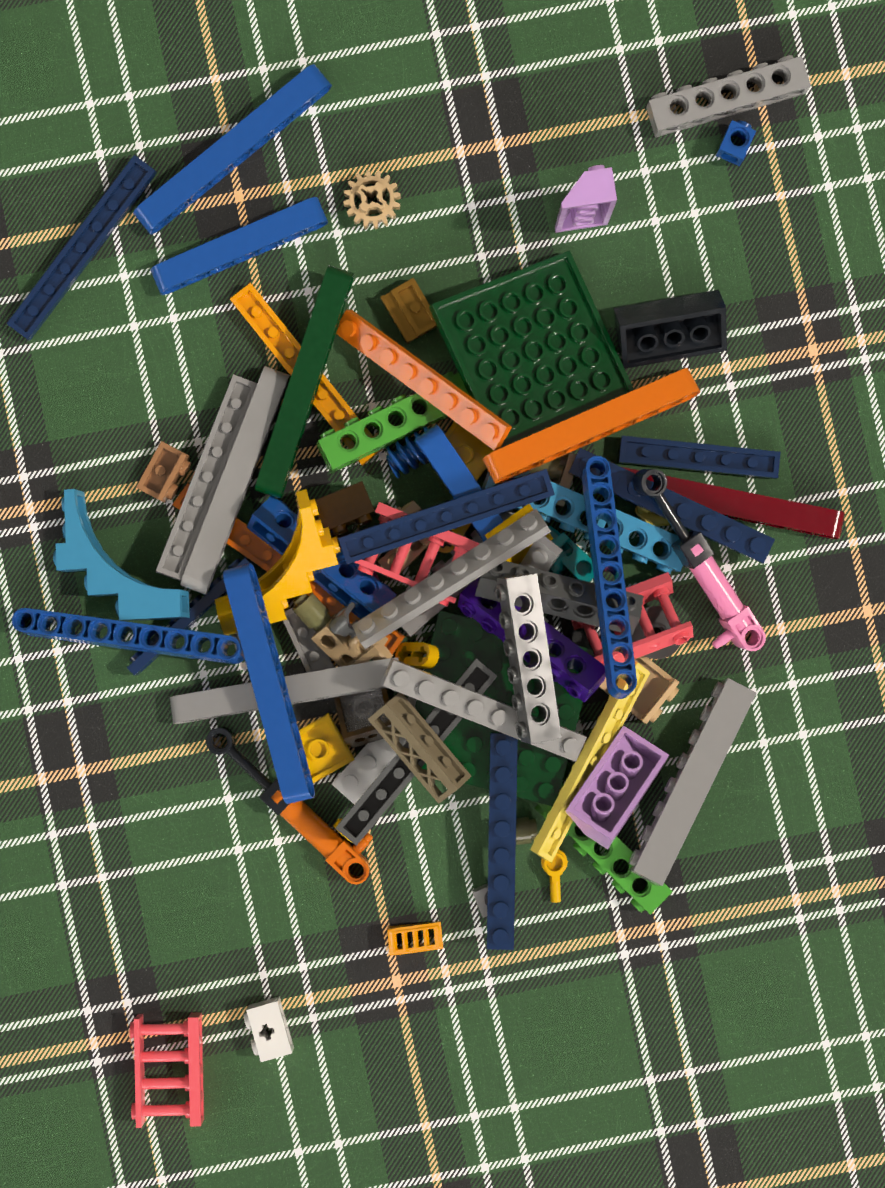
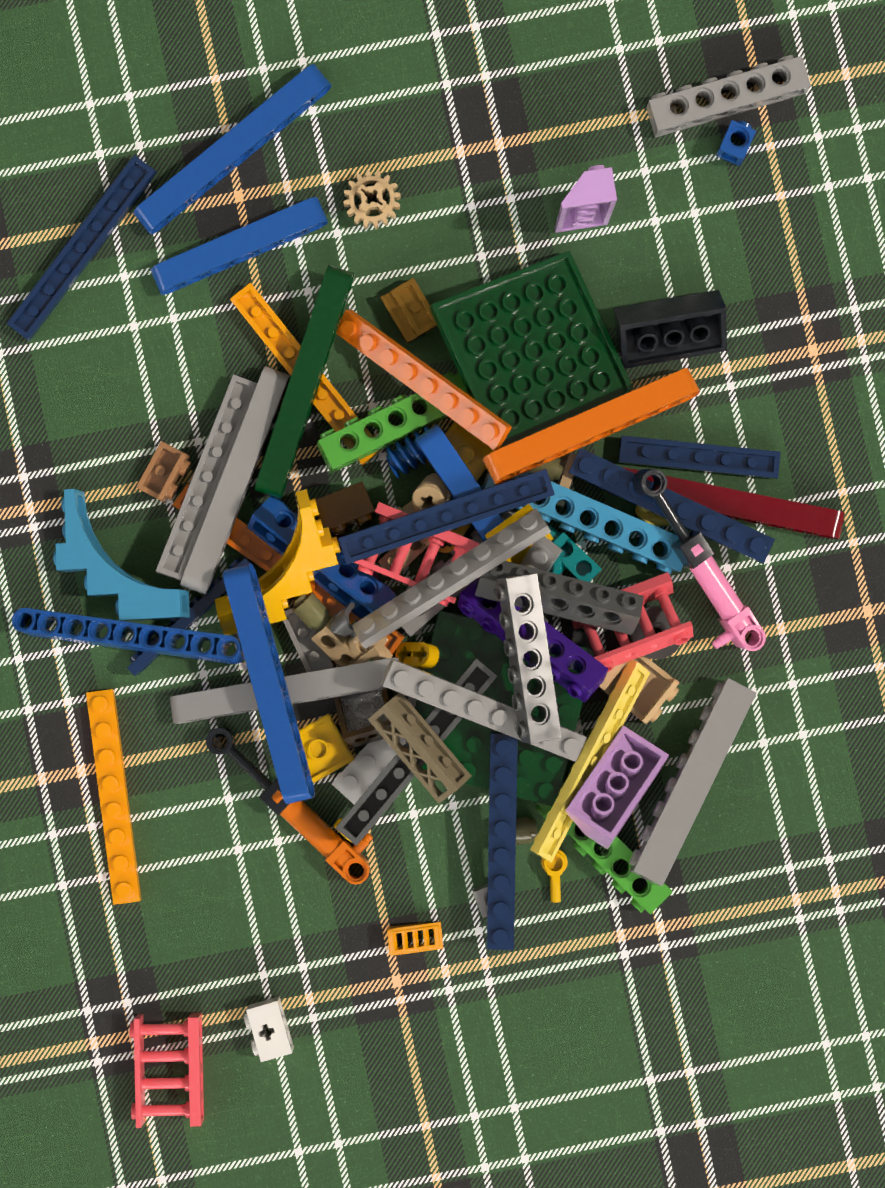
blue beam [581,456,637,699] -> none
none -> light orange plate [86,689,141,905]
none -> tan piece [412,473,452,511]

